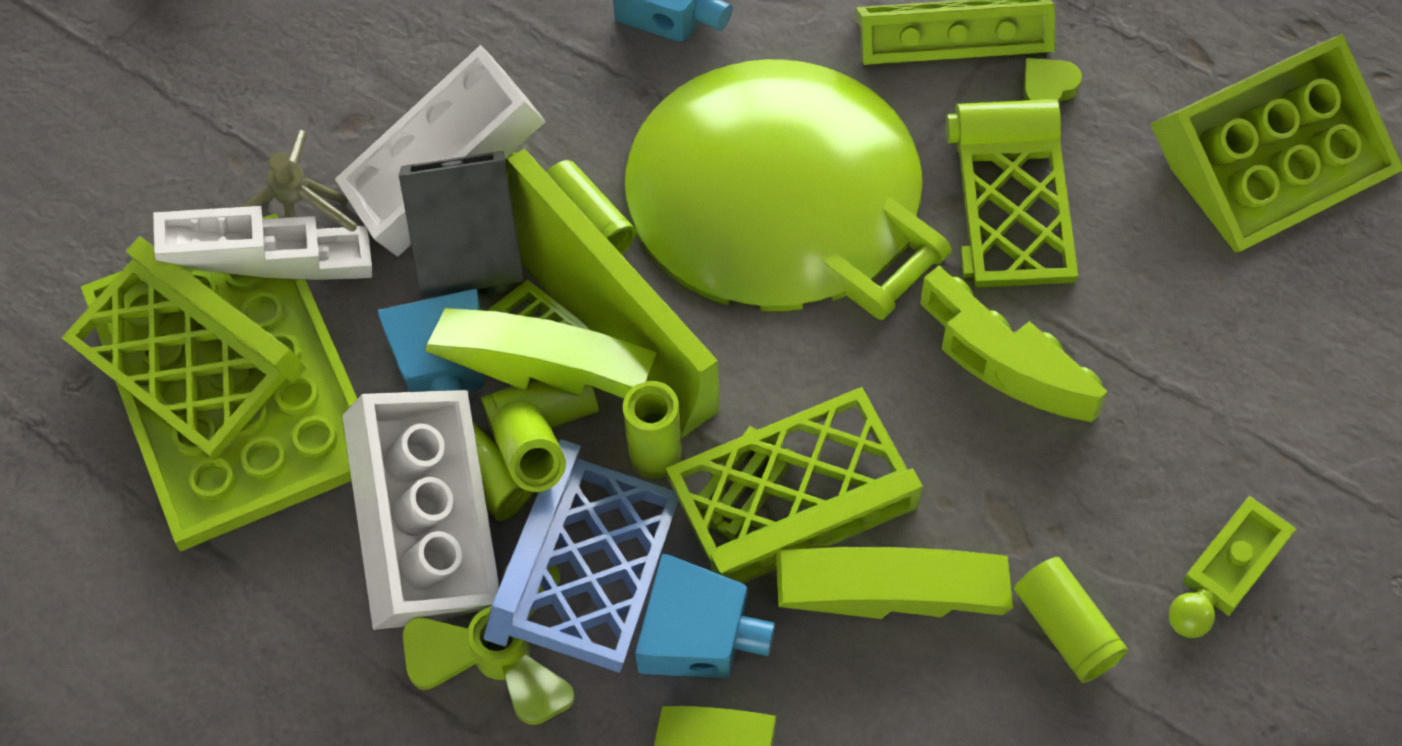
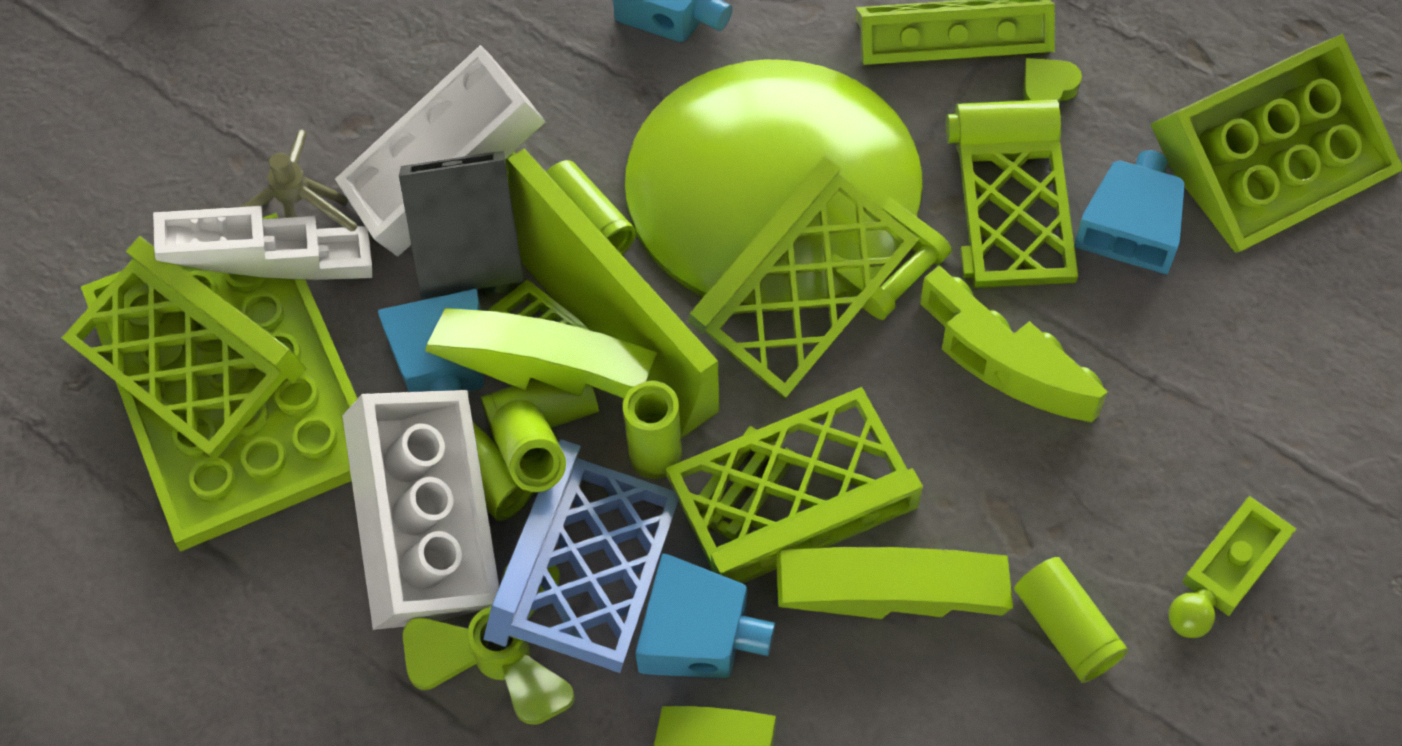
none -> lime fence [687,155,919,400]
none -> dark azure torso [1074,150,1185,275]

